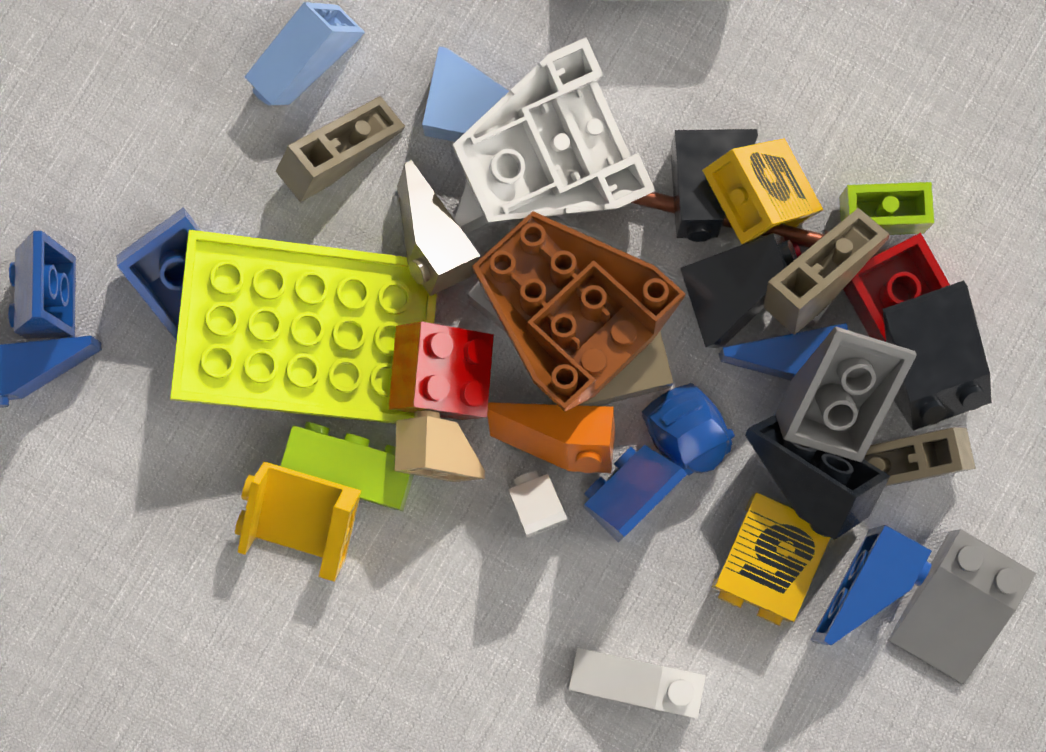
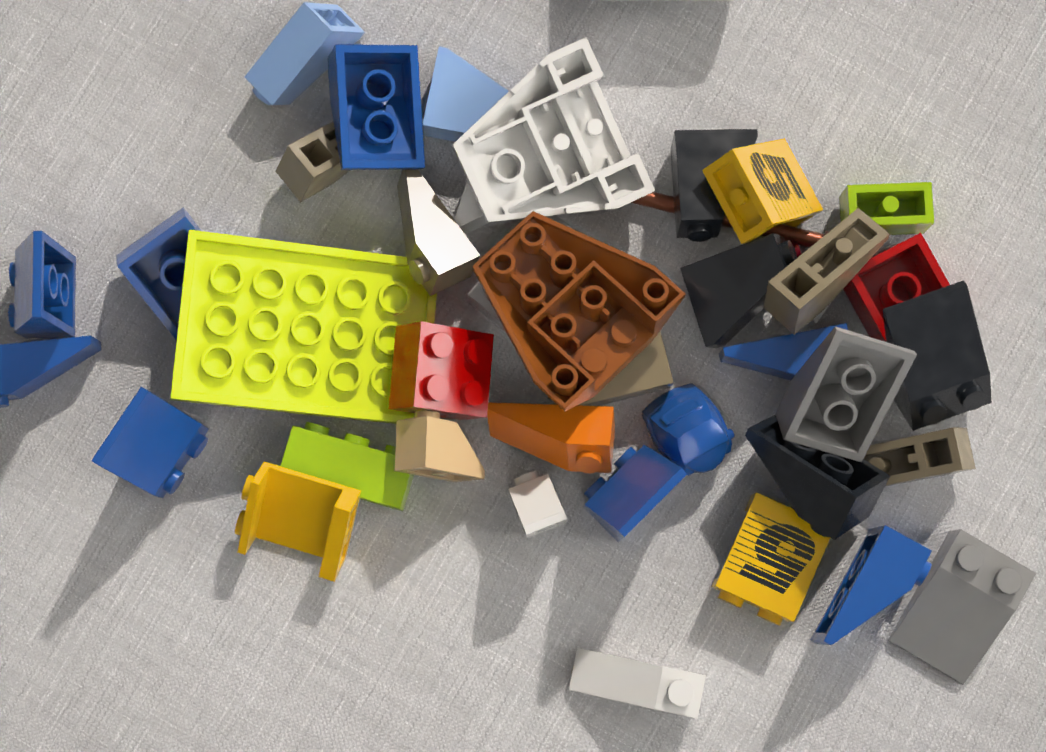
none -> blue slope [91,387,209,498]
none -> blue slope [327,44,425,170]

